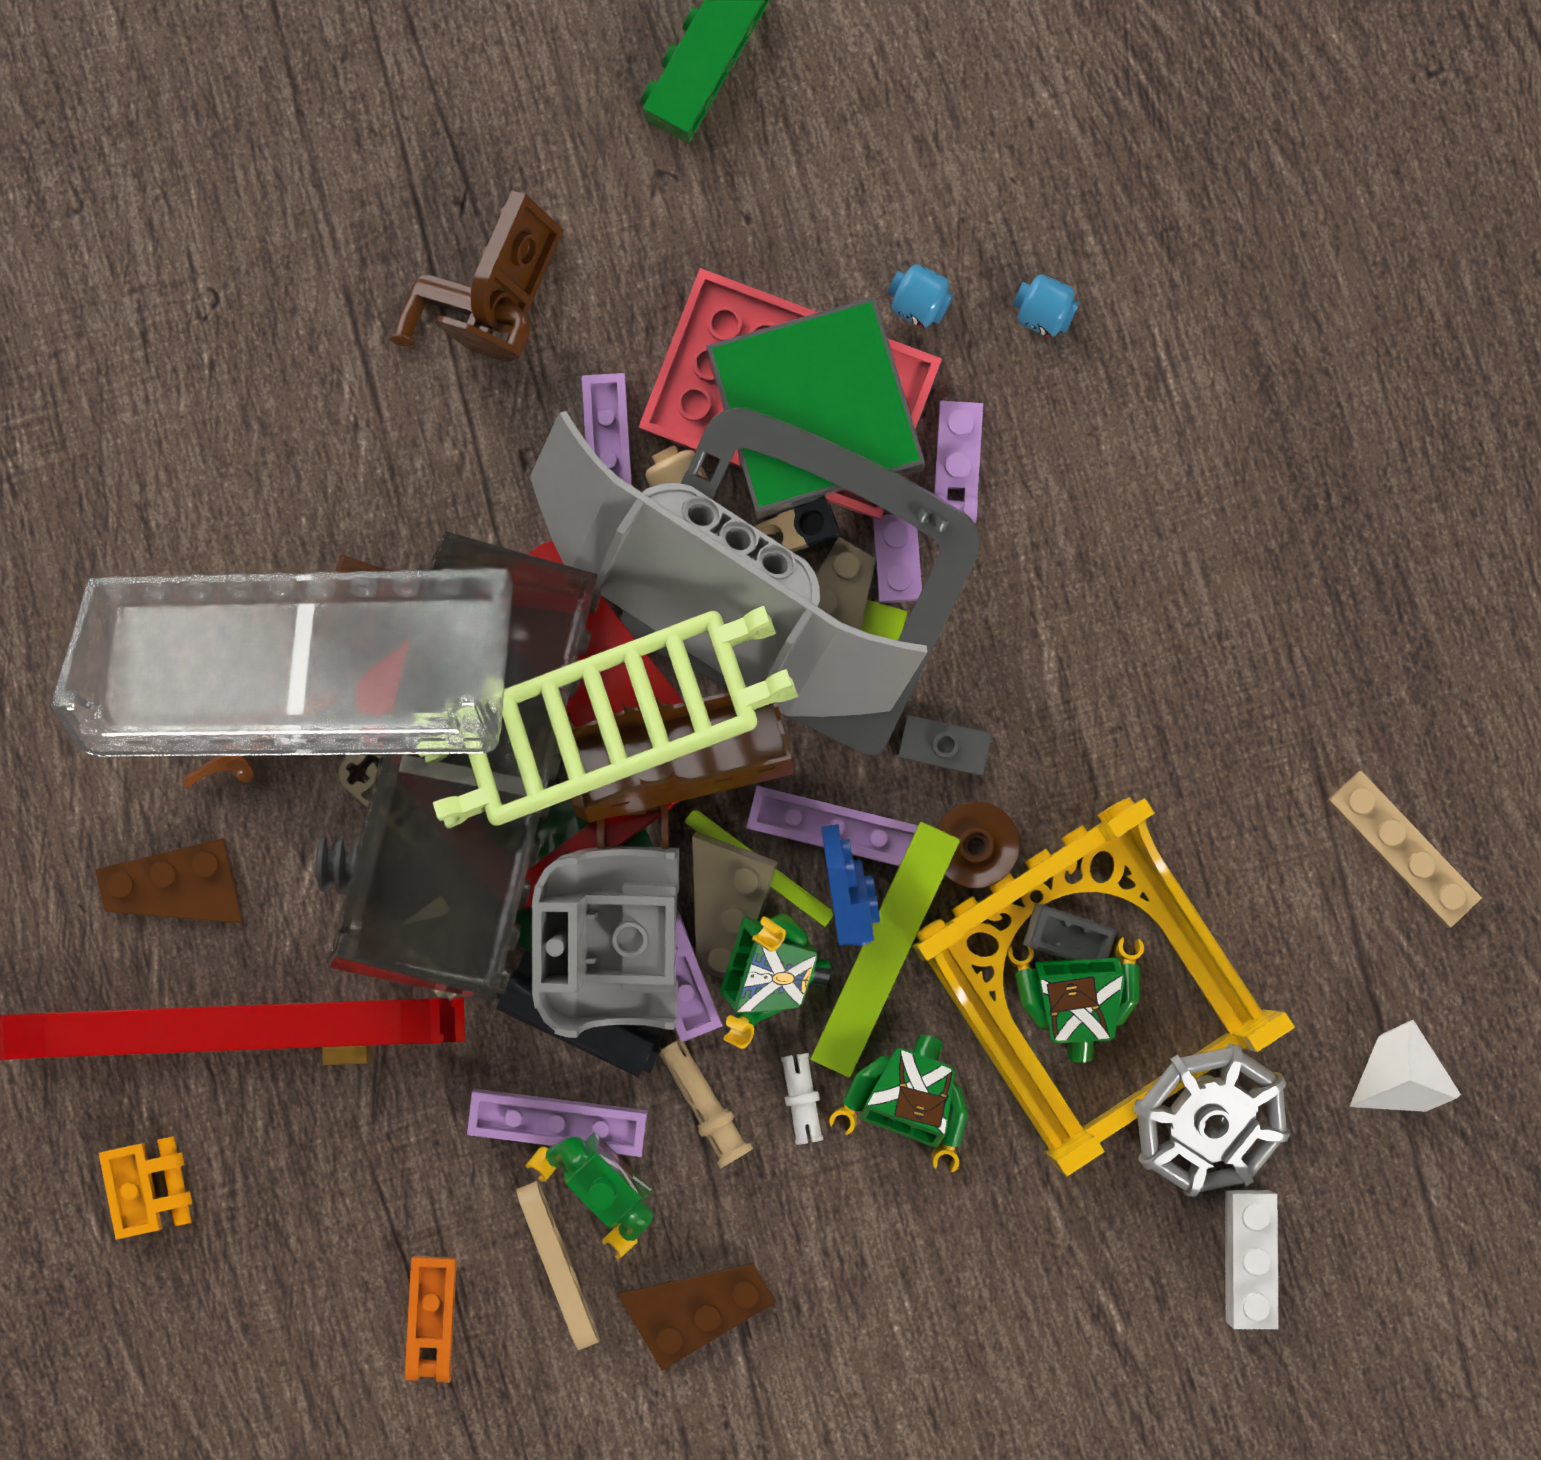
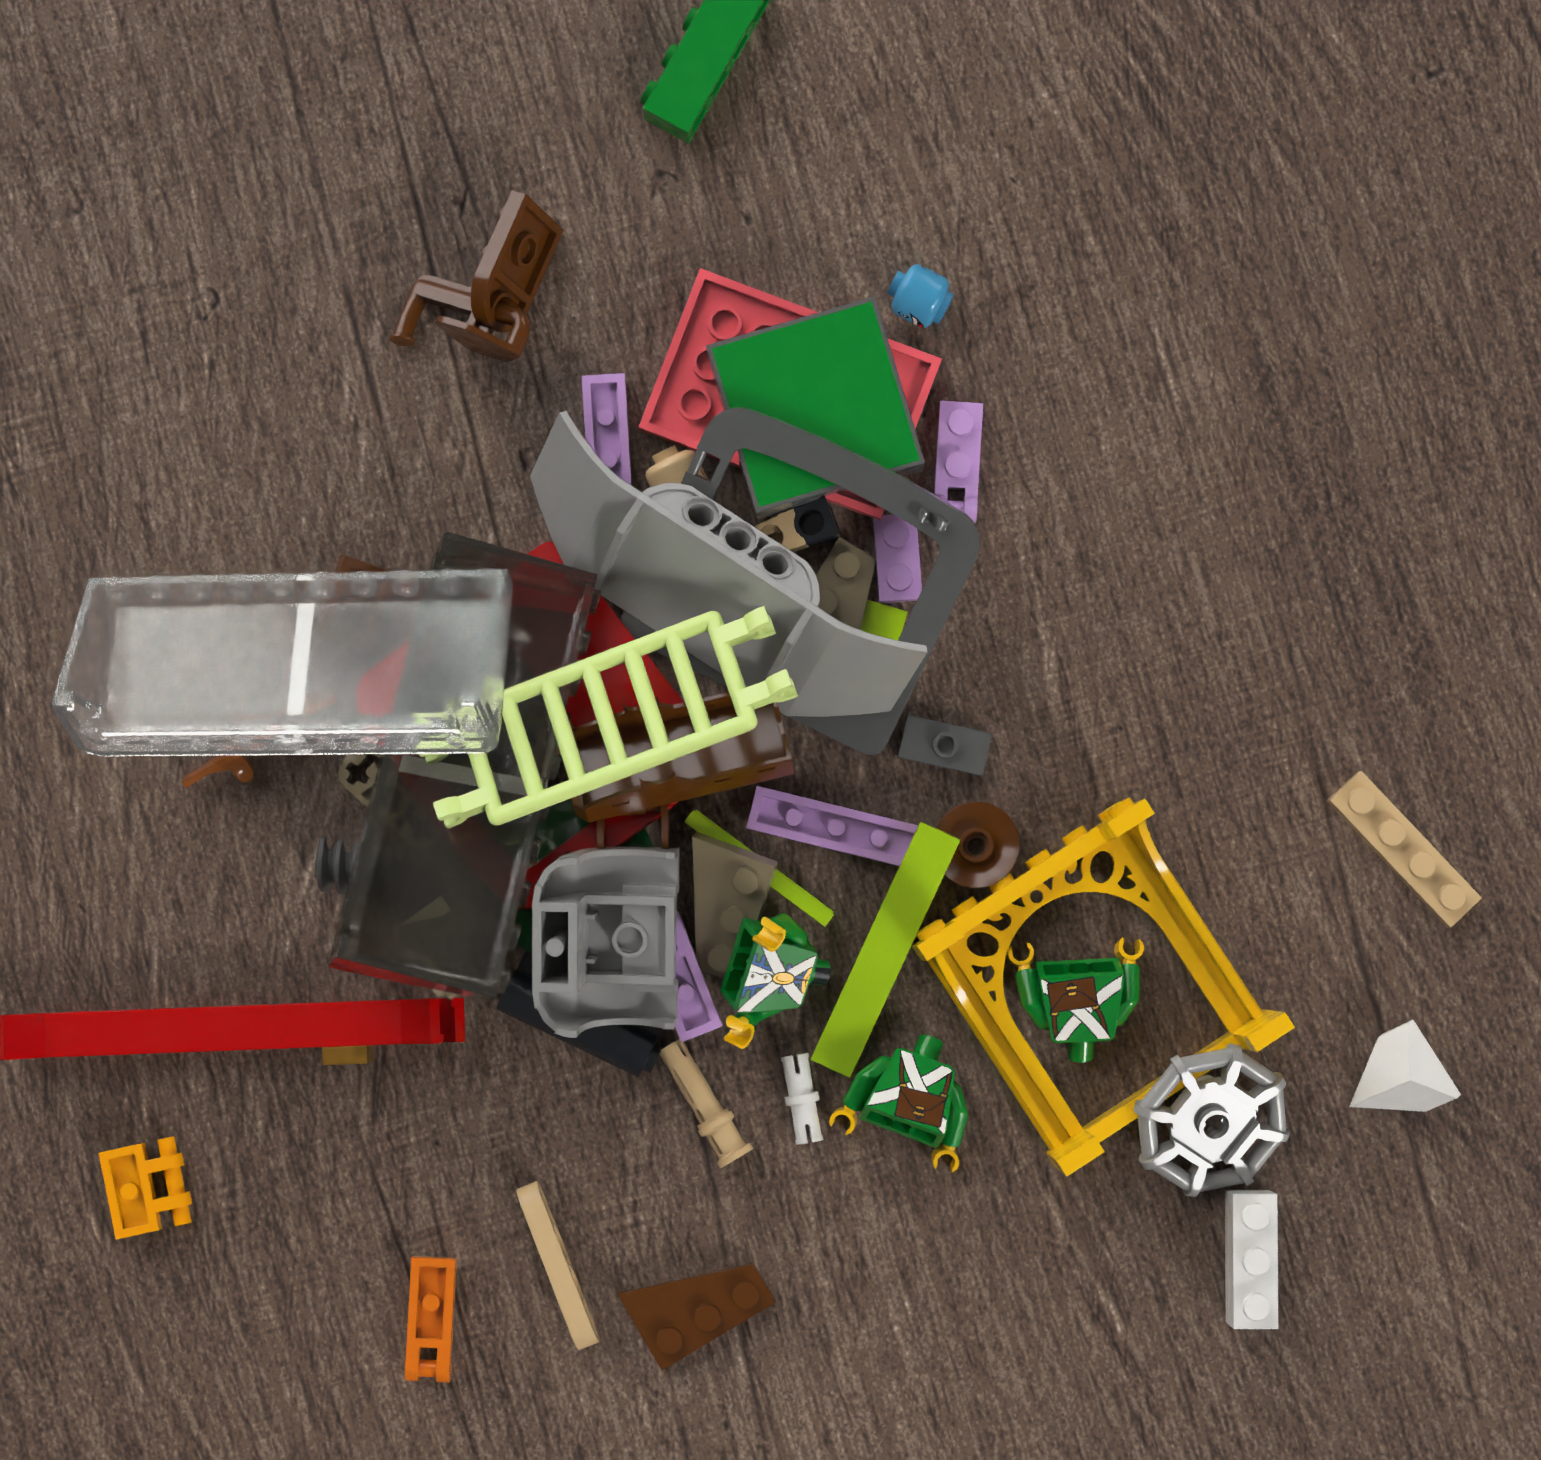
reddish brown wing [95,838,245,923] -> none
lavender plate [467,1089,648,1157] -> none
green torso [525,1132,653,1259] -> none
blue plate [821,824,880,946] -> none
dark azure head [1012,274,1079,338] -> none
dark grey plate [1023,903,1117,960] -> none

